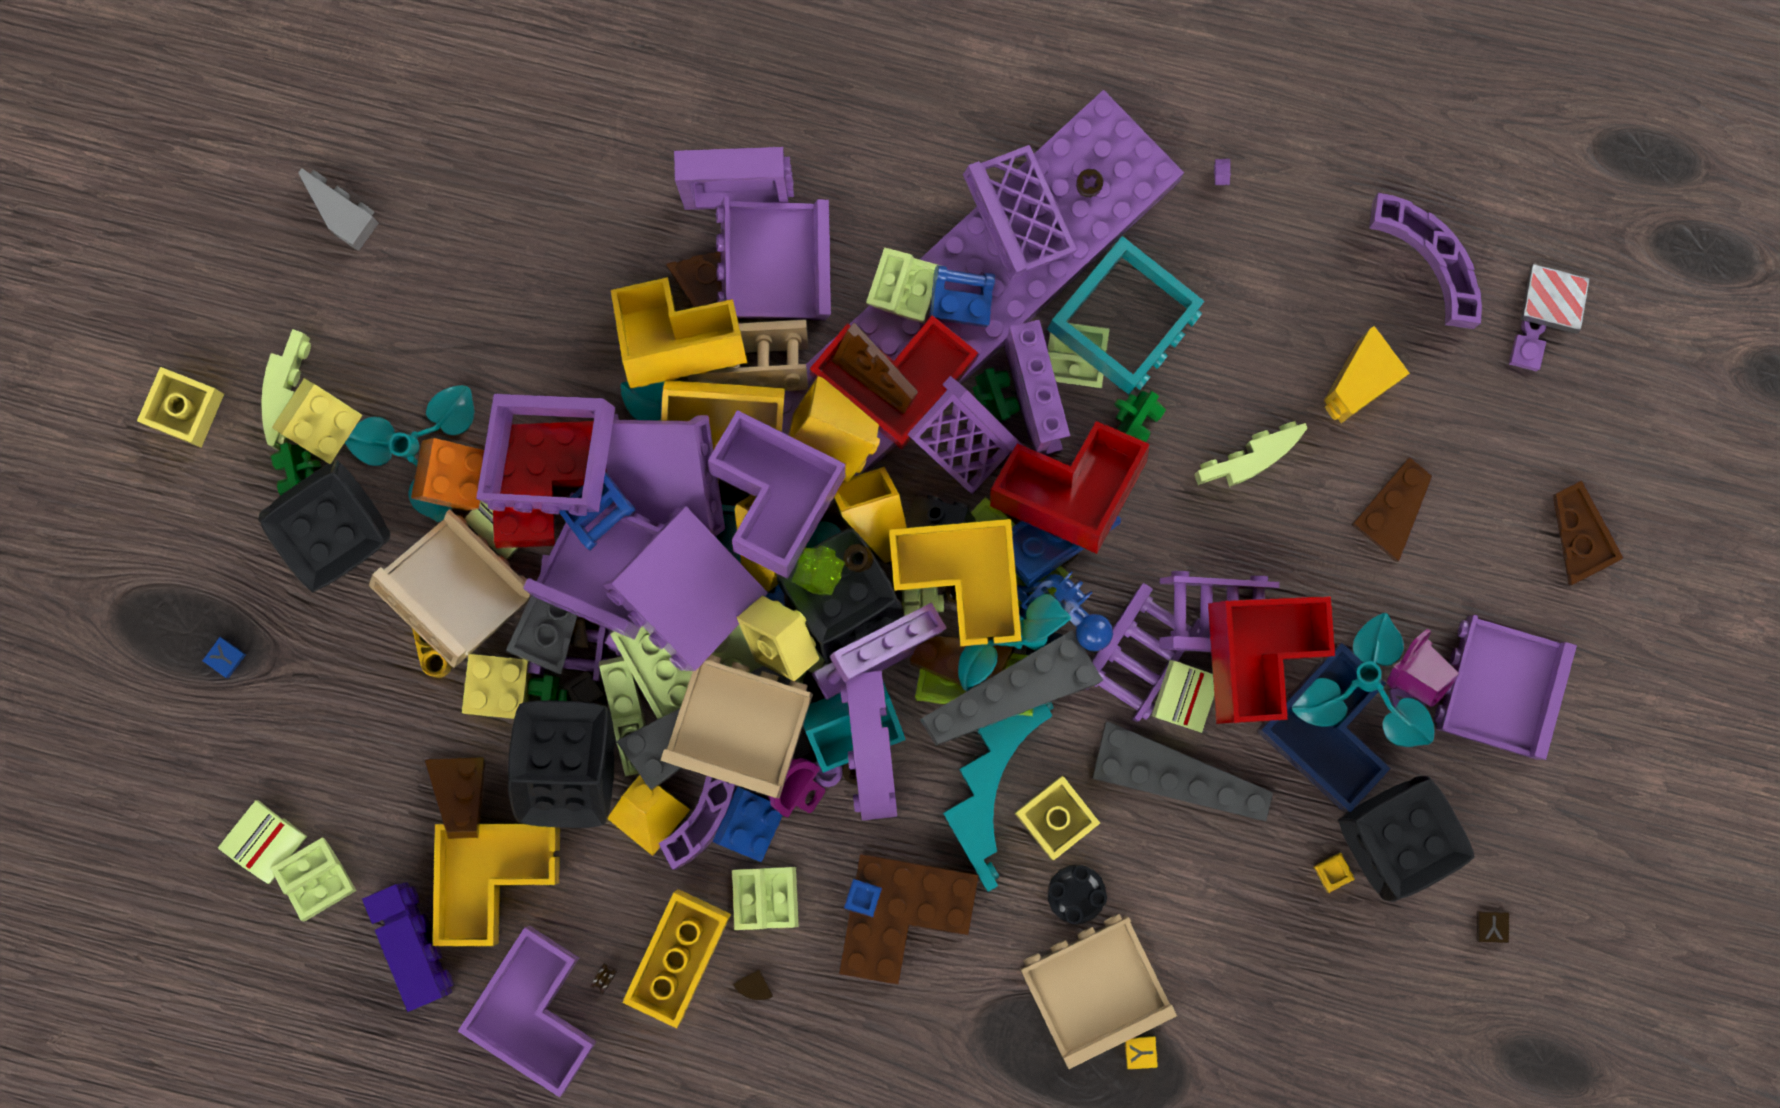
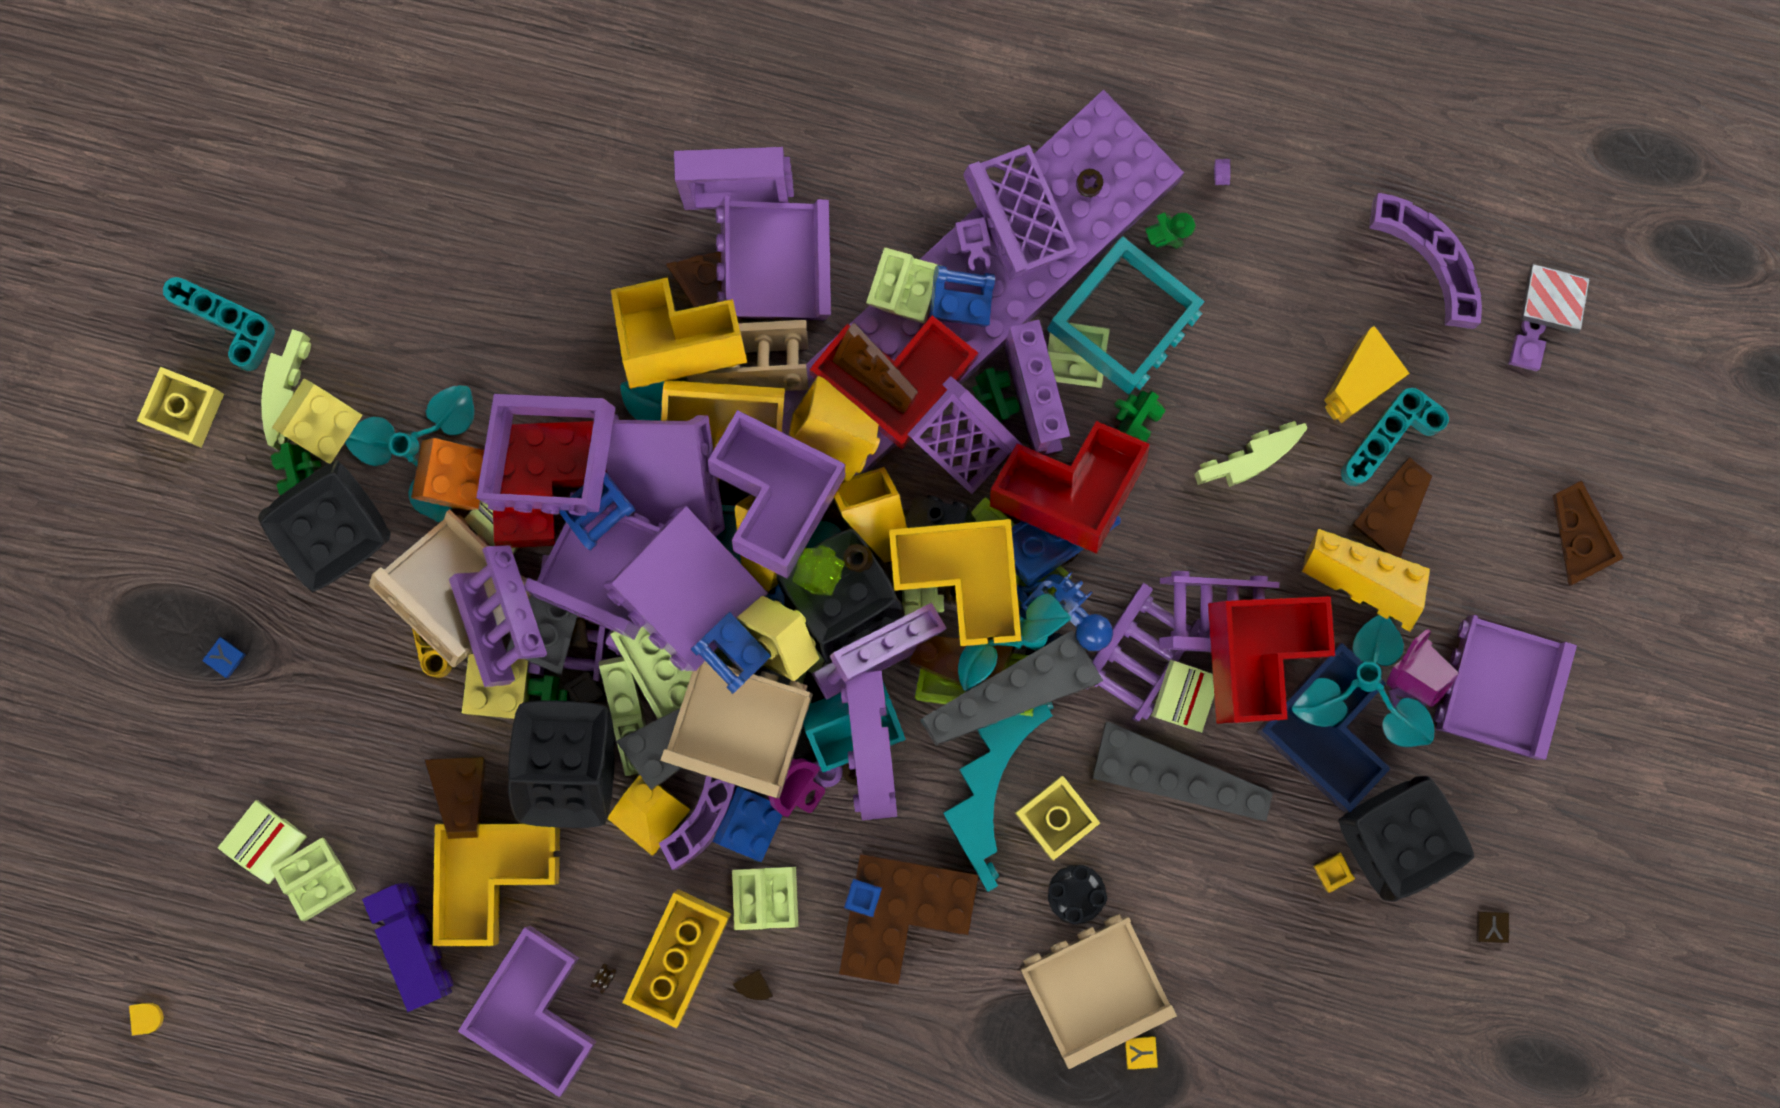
light grey slope [298,168,379,251] -> none
none -> yellow tile [129,1003,164,1036]
none -> teal beam [163,277,275,371]
none -> medium lavender fence [449,545,547,687]
none -> blue plate [690,612,771,694]
none -> medium lavender plate [955,217,991,273]
none -> green hips [1145,212,1196,249]
none -> yellow wedge [1302,529,1430,632]
none -> teal beam [1341,388,1449,487]

